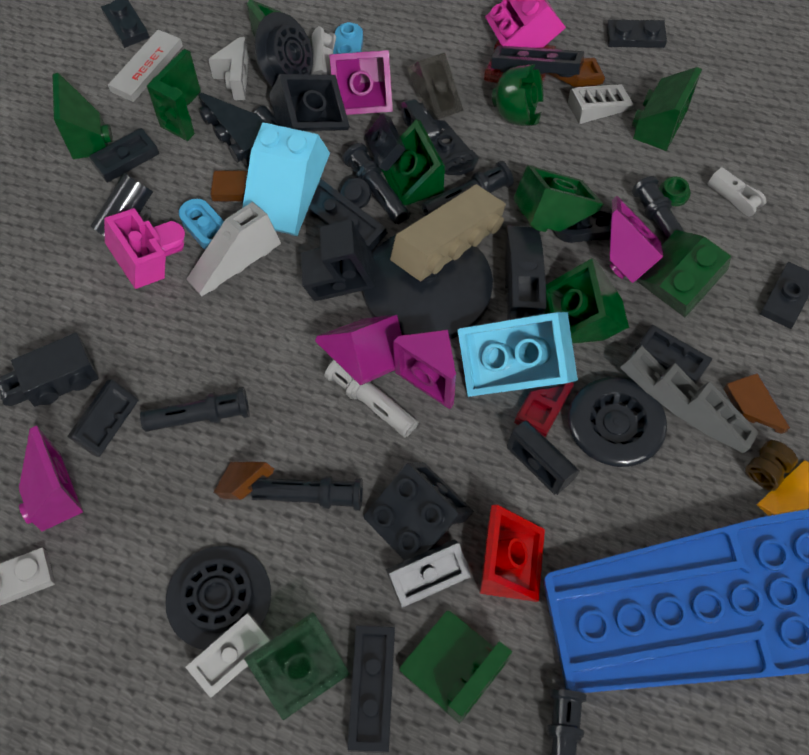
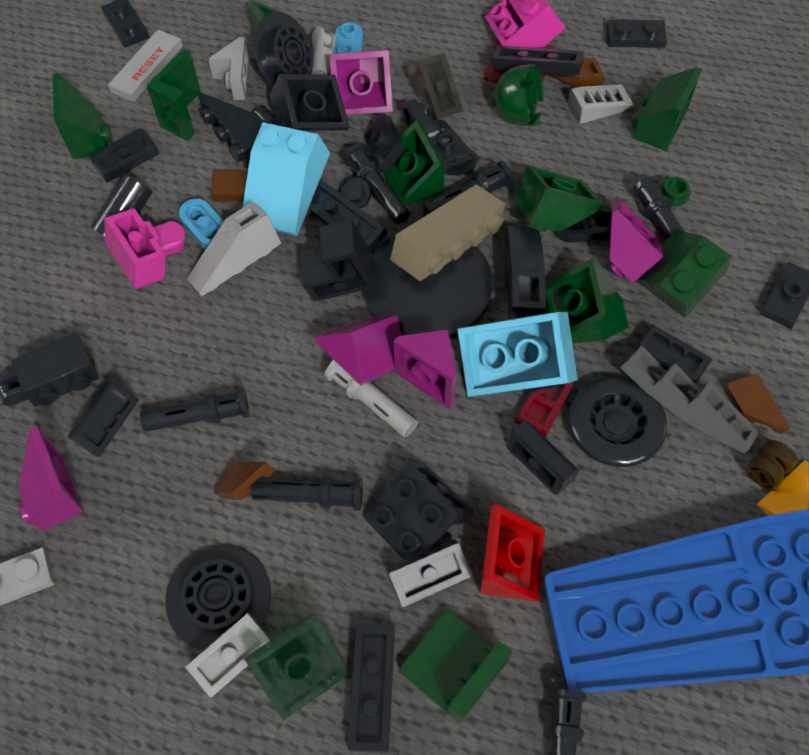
light grey bar [708,167,766,217] -> none

